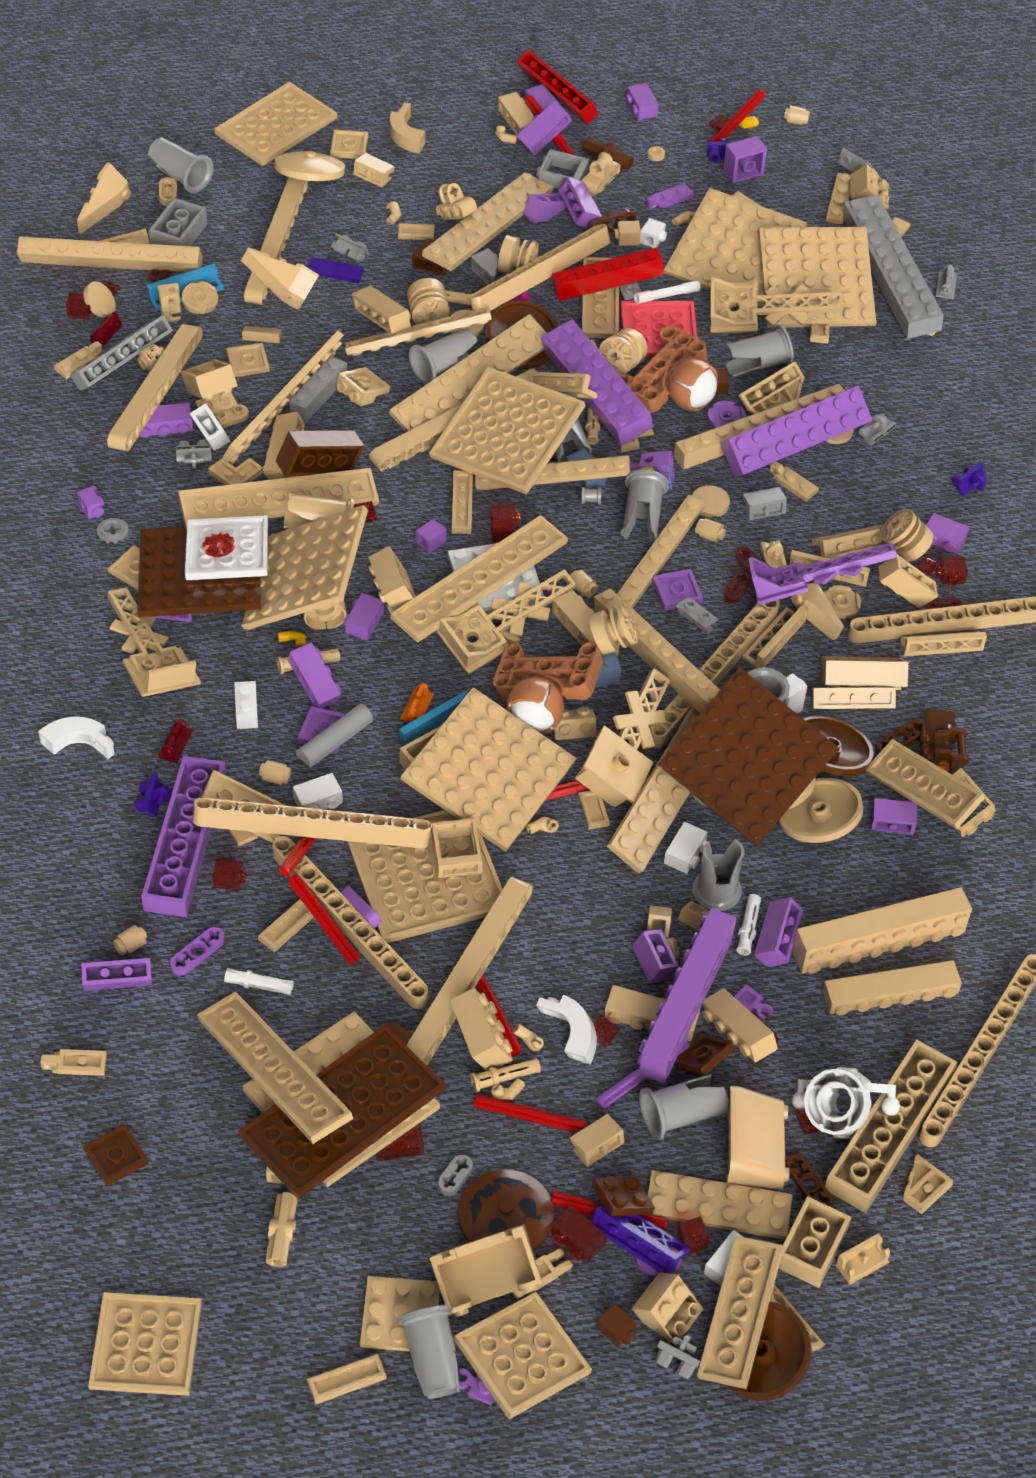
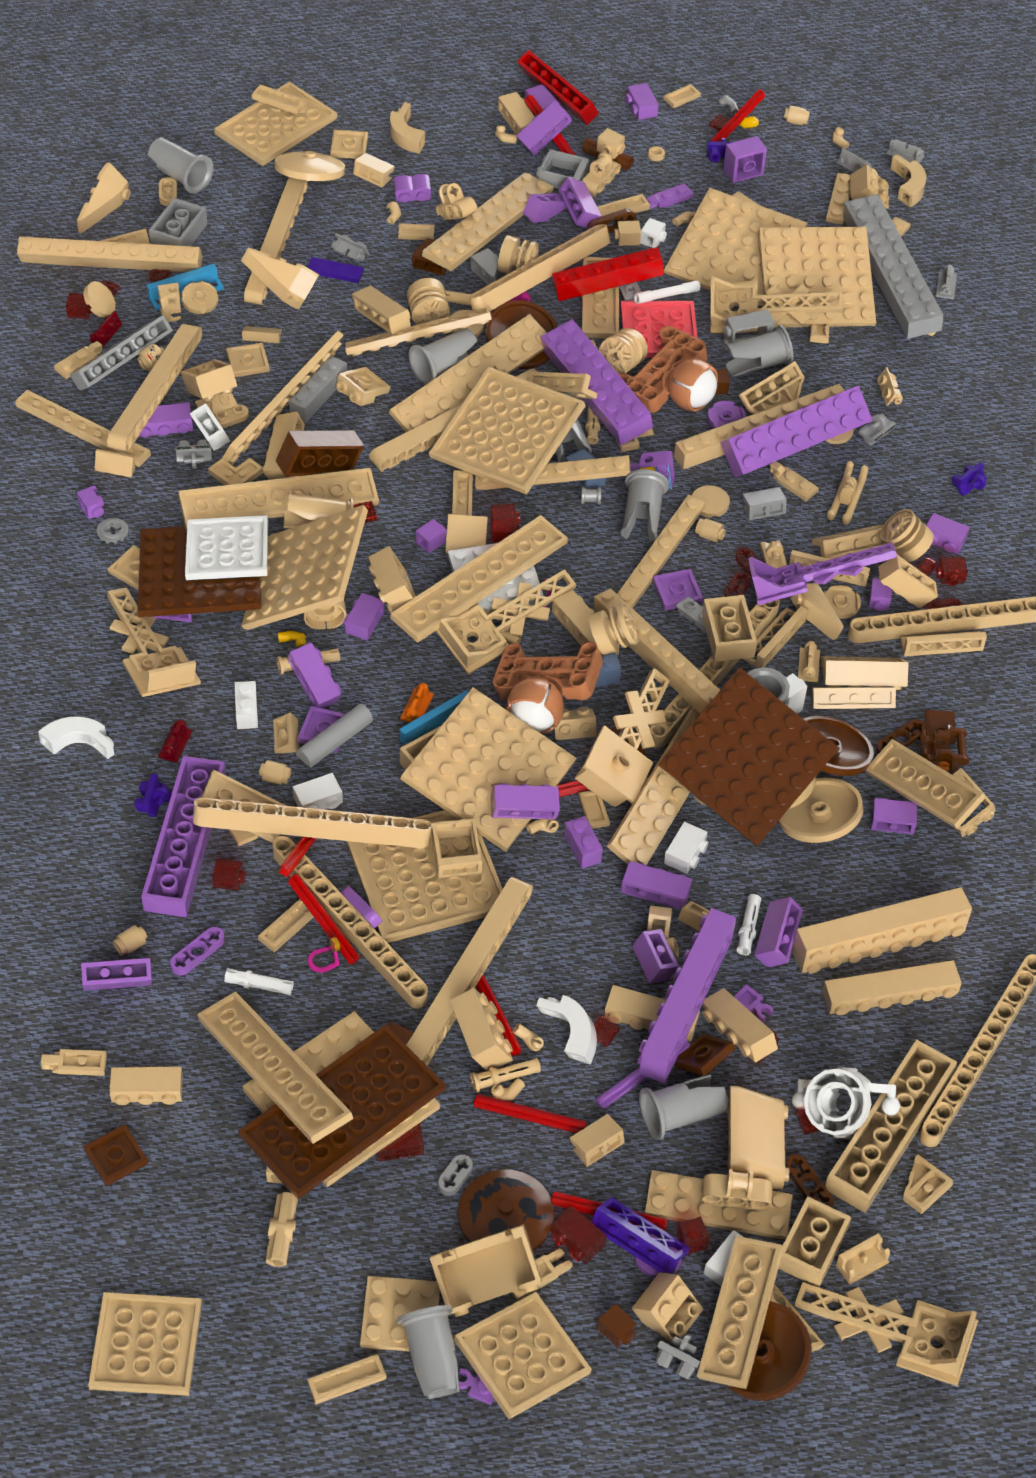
clear red gear [202,532,235,557] -> none
tan brick [570,570,598,598] -> none
reddish brown plate [592,1176,655,1216] -> none
light grey piece [692,839,744,911] -> none
none -> tan plate [15,390,151,467]
none -> tan slope [95,449,136,477]
none -> tan brick [110,1067,183,1105]
none -> tan plate [252,84,306,114]
none -> tan slope [273,712,299,753]
none -> dark pink piece [308,937,340,973]
none -> medium lavender brick [394,174,431,203]
none -> tan tile [445,514,488,554]
none -> medium lavender brick [491,783,560,819]
none -> medium lavender brick [564,816,603,869]
none -> tan brick [597,128,625,159]
none -> tan plate [597,194,650,220]
none -> medium lavender brick [621,861,693,910]
none -> tan tile [664,84,701,108]
none -> tan brick [702,595,757,662]
none -> tan beam [702,1169,773,1210]
none -> light grey arm [719,95,738,115]
none -> light grey window [722,309,775,356]
none -> tan piece [795,1282,978,1386]
none -> tan hinge [798,641,820,683]
none -> tan piece [827,461,868,525]
none -> tan arm [832,127,850,149]
none -> medium lavender brick [869,578,892,611]
none -> tan hinge [877,367,903,405]
none -> light grey hinge [886,139,925,164]
none -> tan arch [890,154,926,208]

